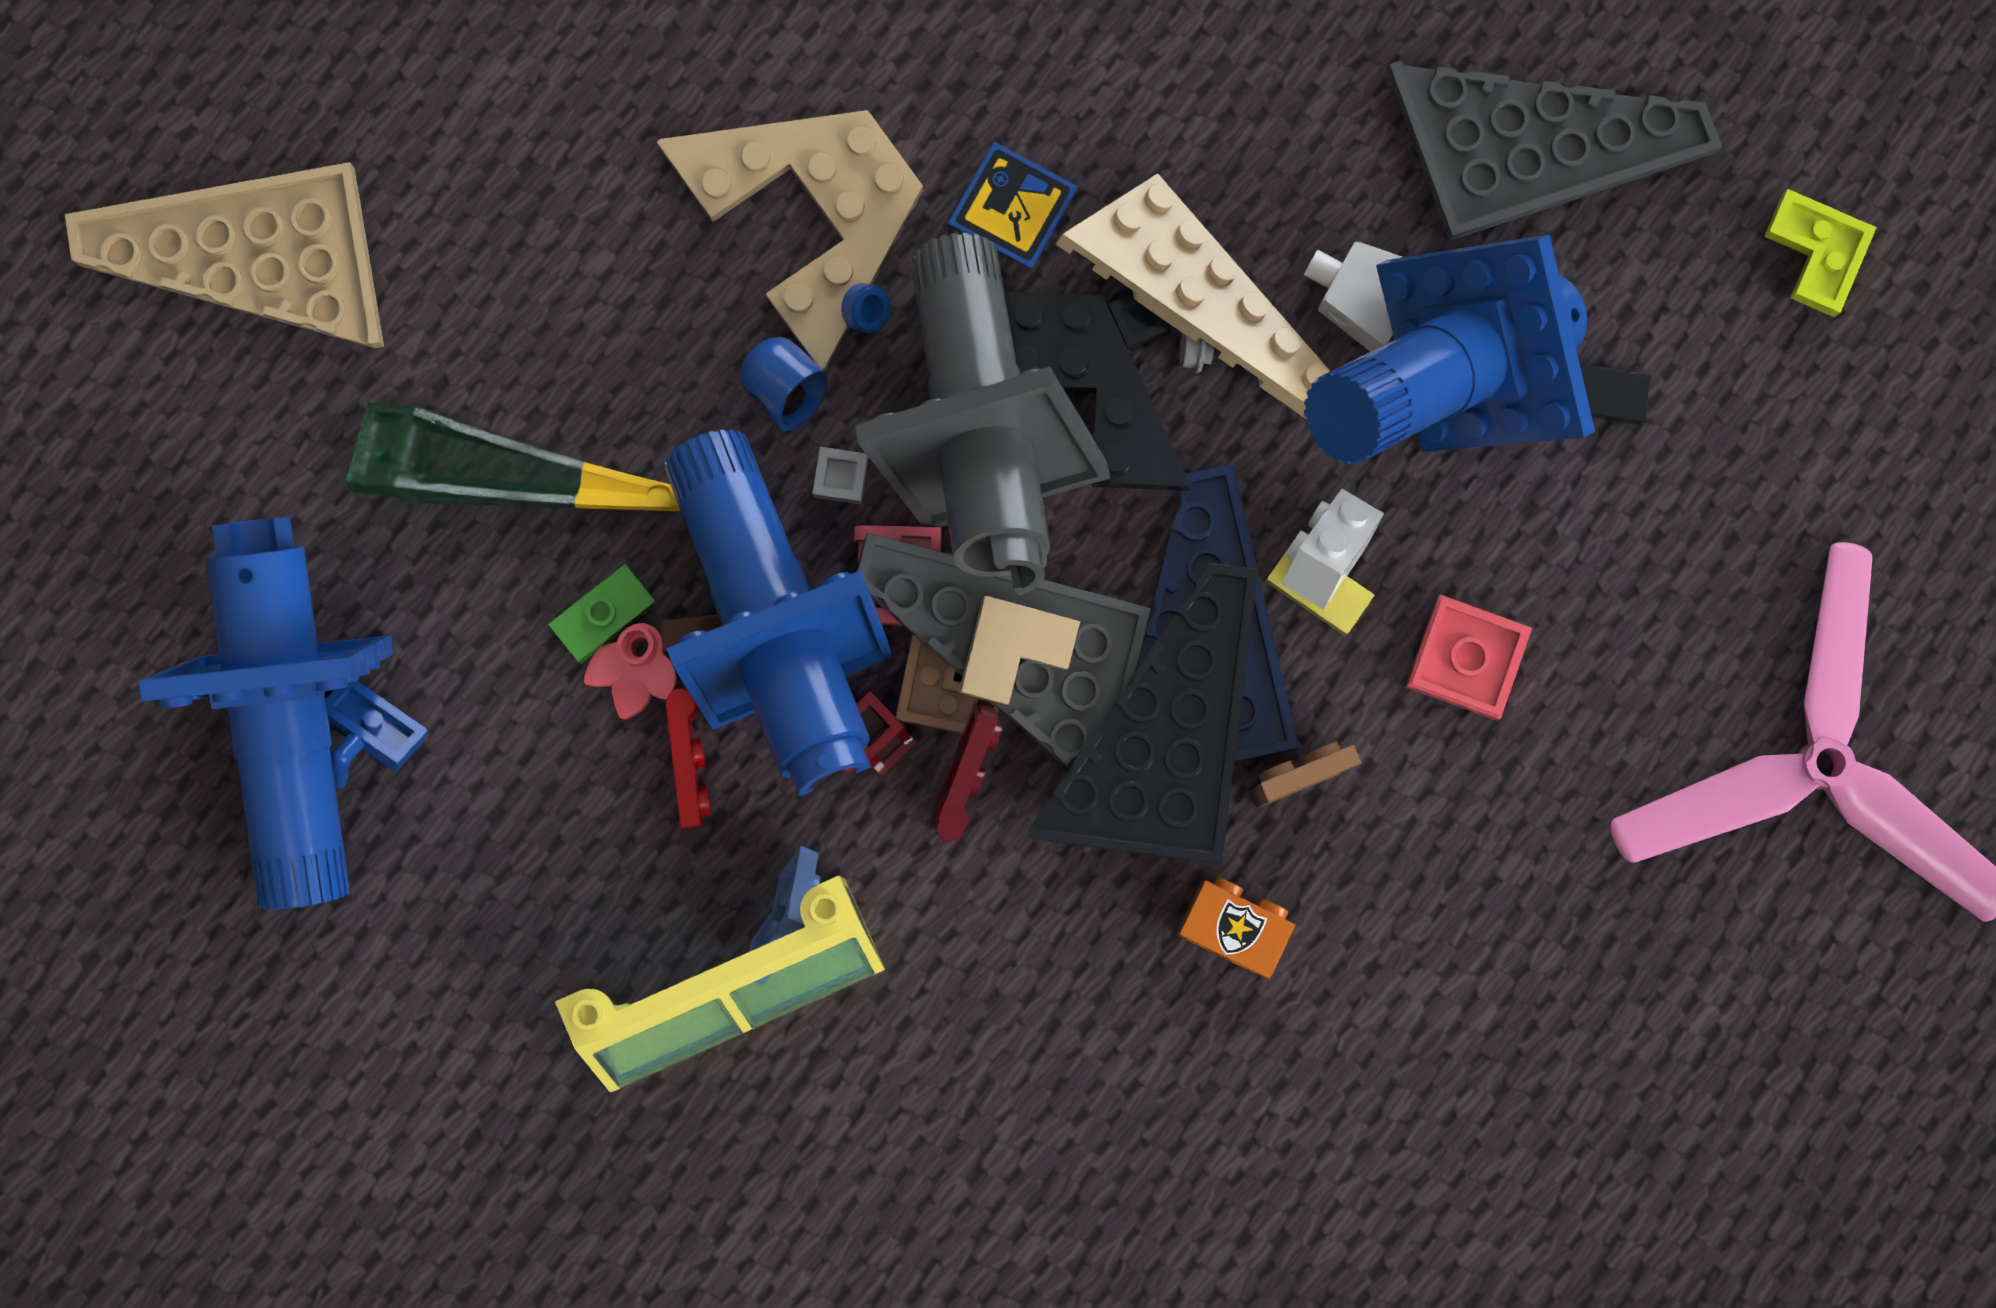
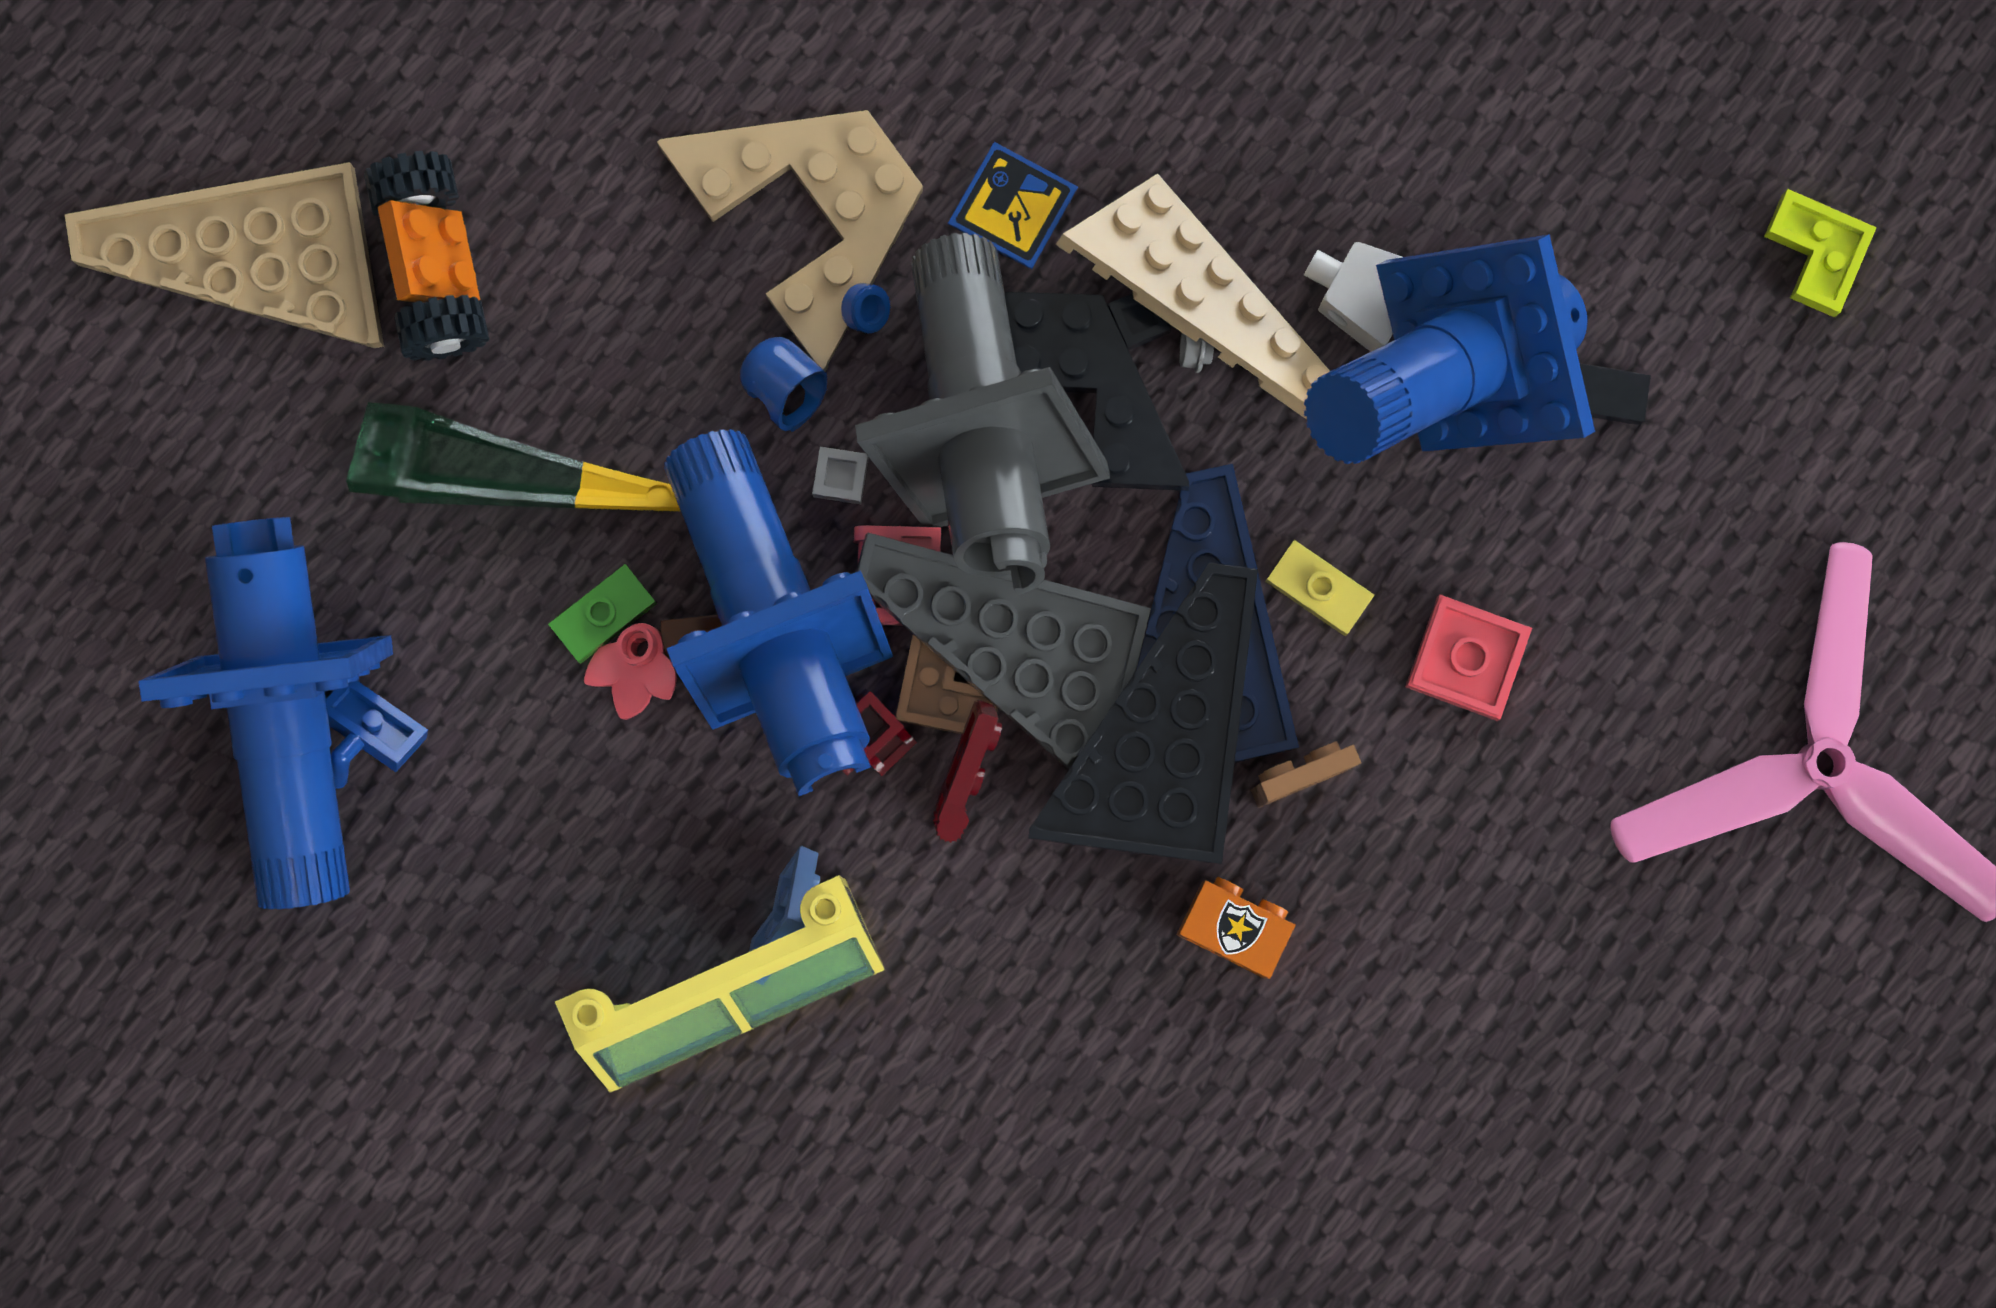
red plate [666,688,712,831] -> none
tan tile [958,596,1080,705] -> none
white brick [1282,489,1384,609] -> none
dark grey wing [1387,61,1722,241] -> none
none -> plate [364,151,489,361]

